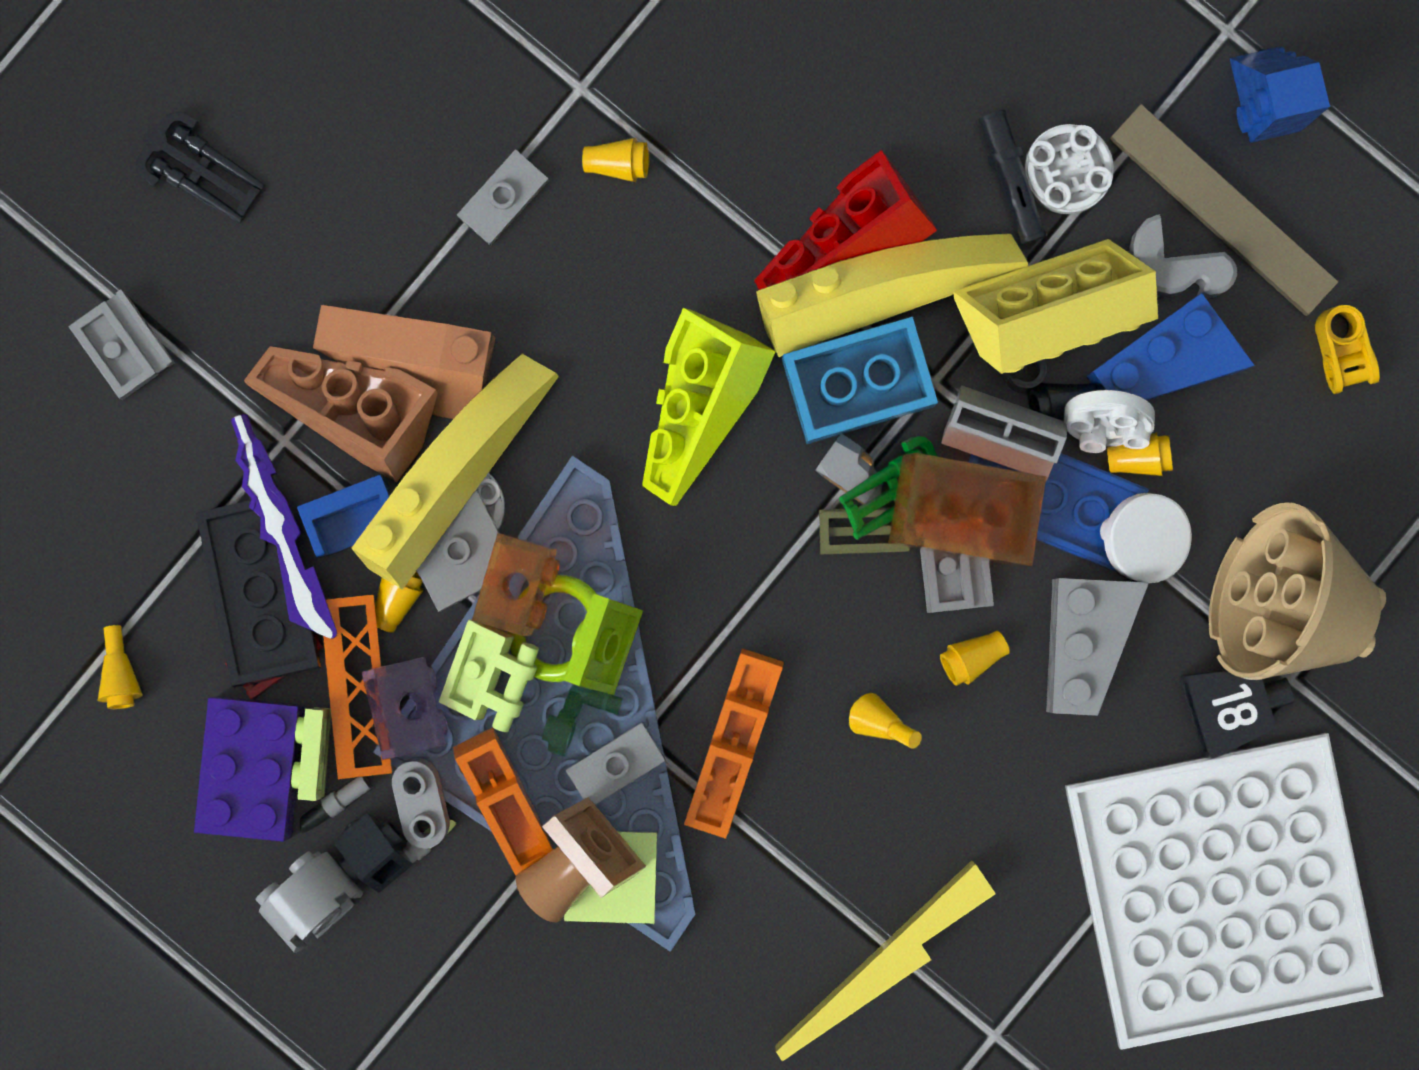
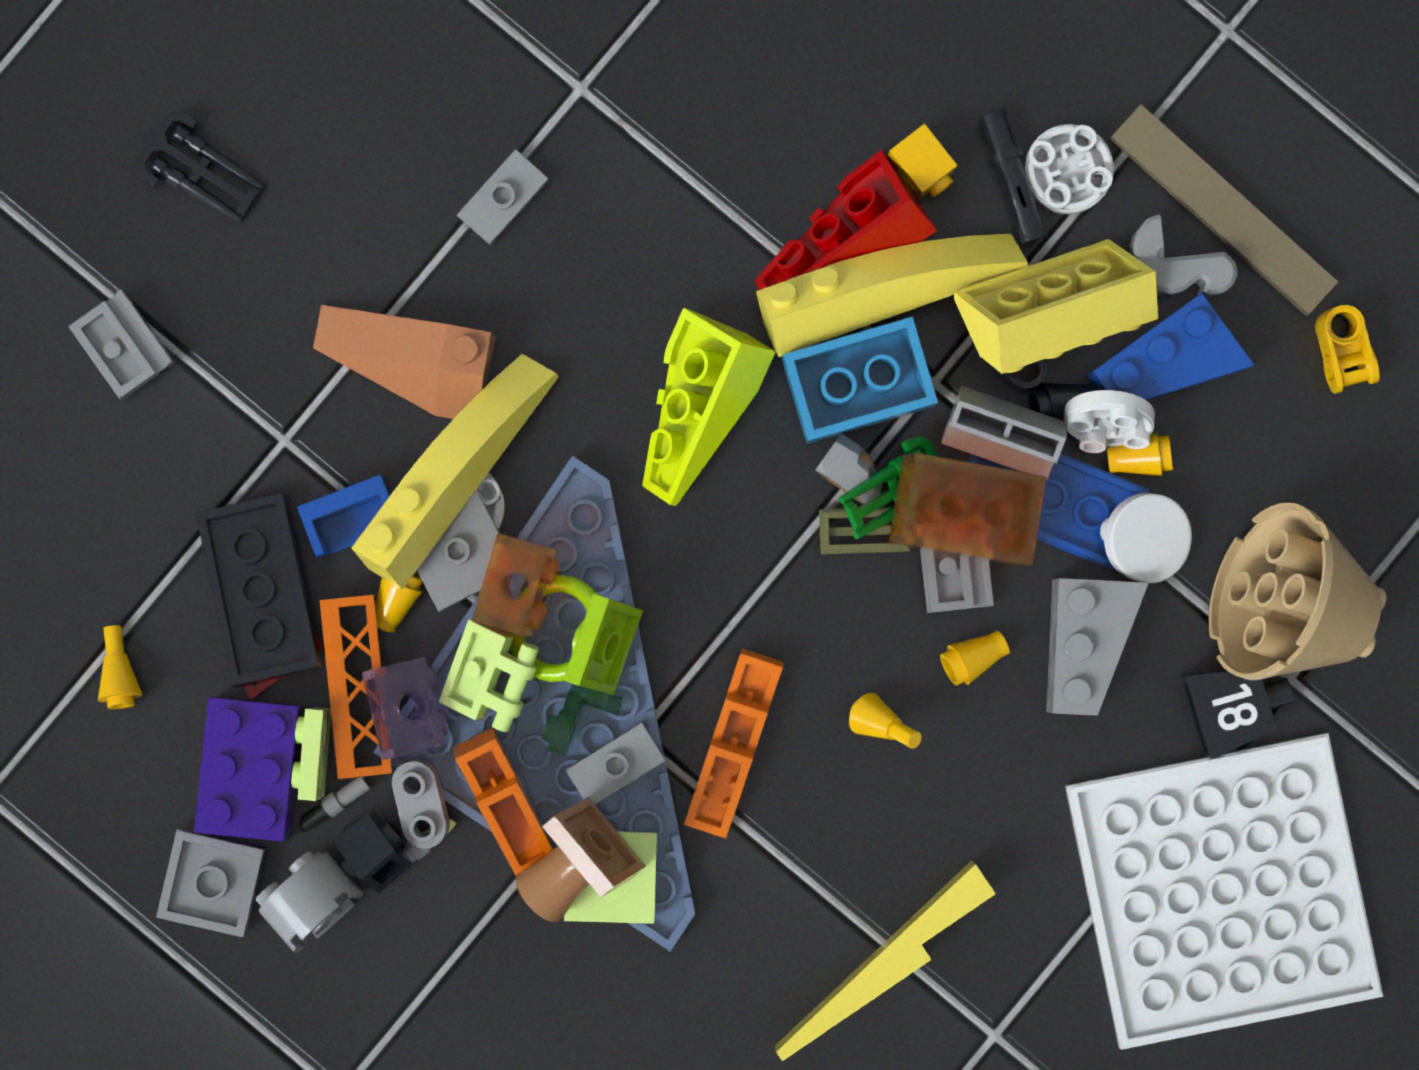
dark purple sword [231,414,337,639] -> none
nougat wedge [244,346,438,483] -> none
yellow cone [582,138,649,182] -> none
blue wedge [1229,46,1330,143] -> none
none -> light grey plate [156,829,266,937]
none -> yellow brick [887,123,958,199]

